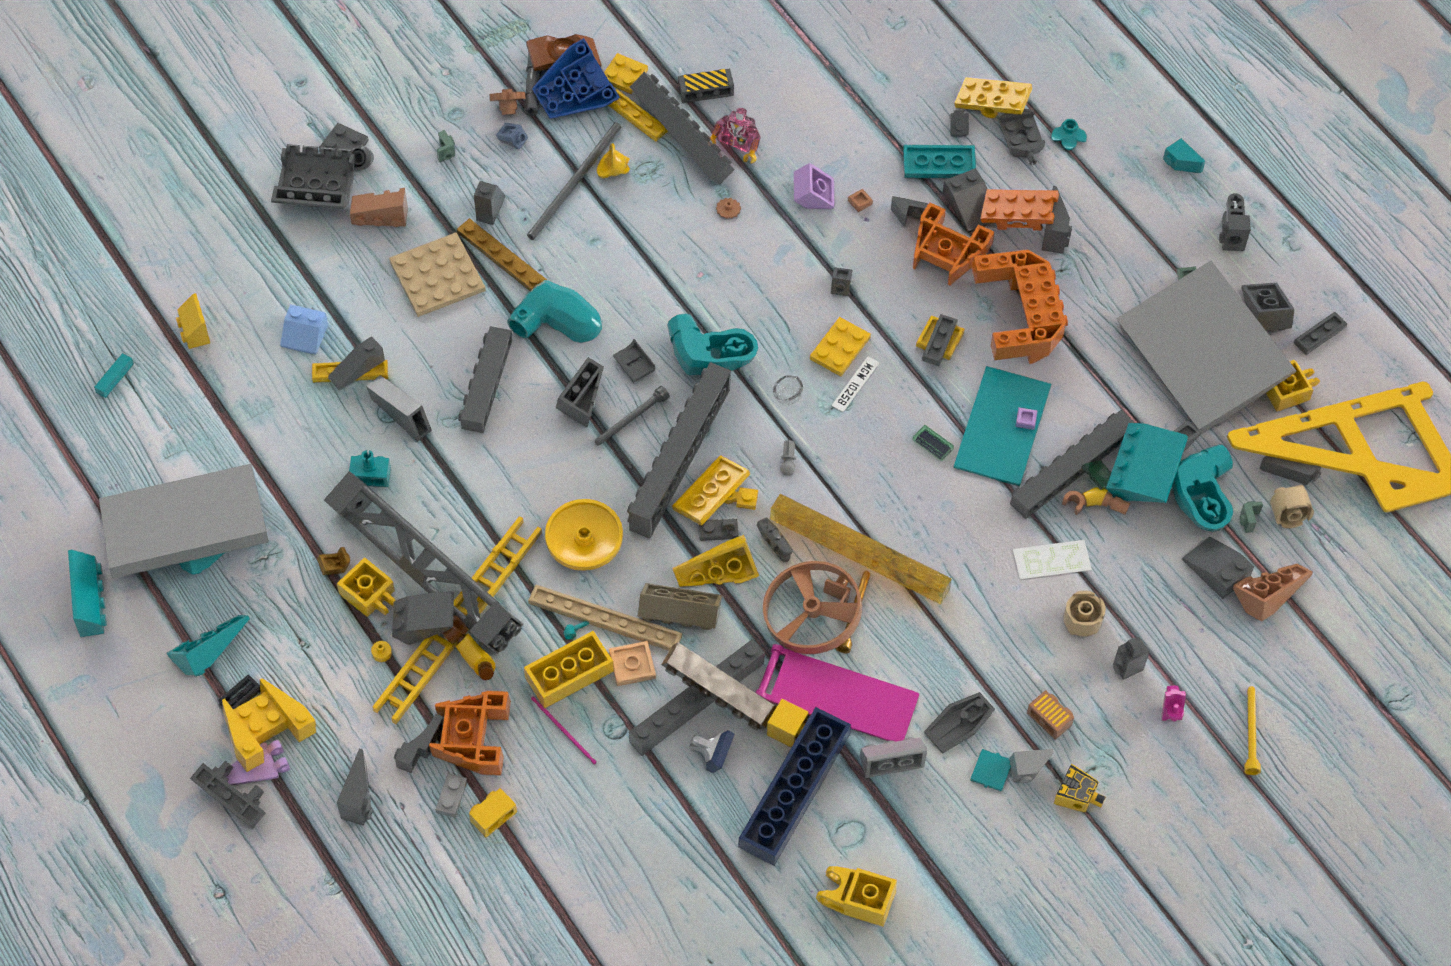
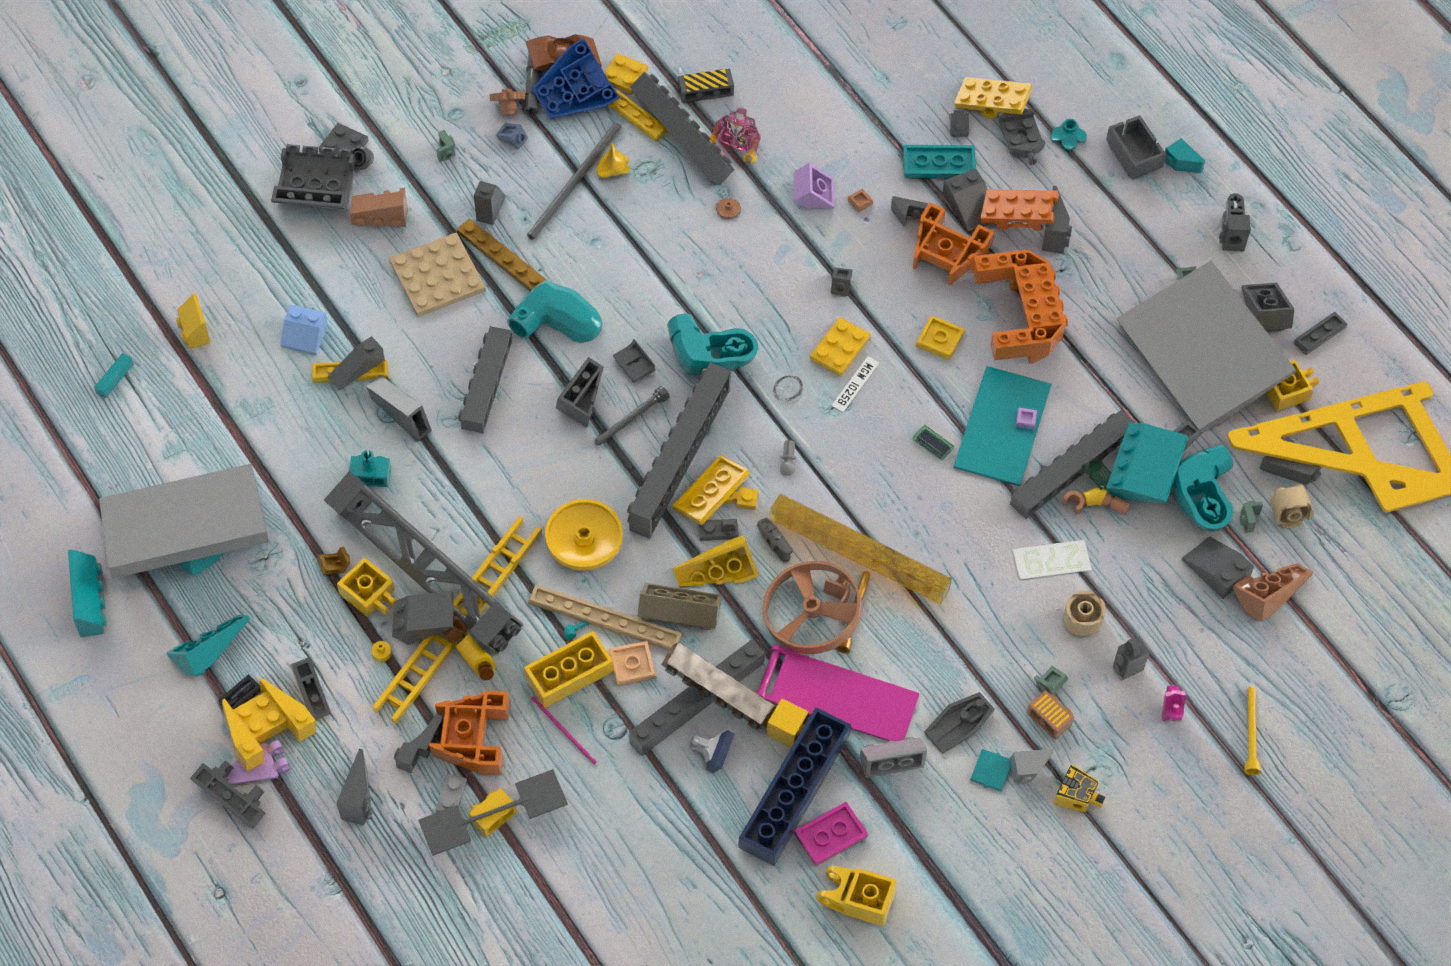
dark grey tile [921,314,958,366] -> none
none -> dark grey slope [290,657,331,720]
none -> dark grey hinge [418,769,568,856]
none -> dark pink plate [794,802,868,866]
none -> sand green bracket [1034,666,1068,695]
none -> dark grey piece [1106,115,1166,179]

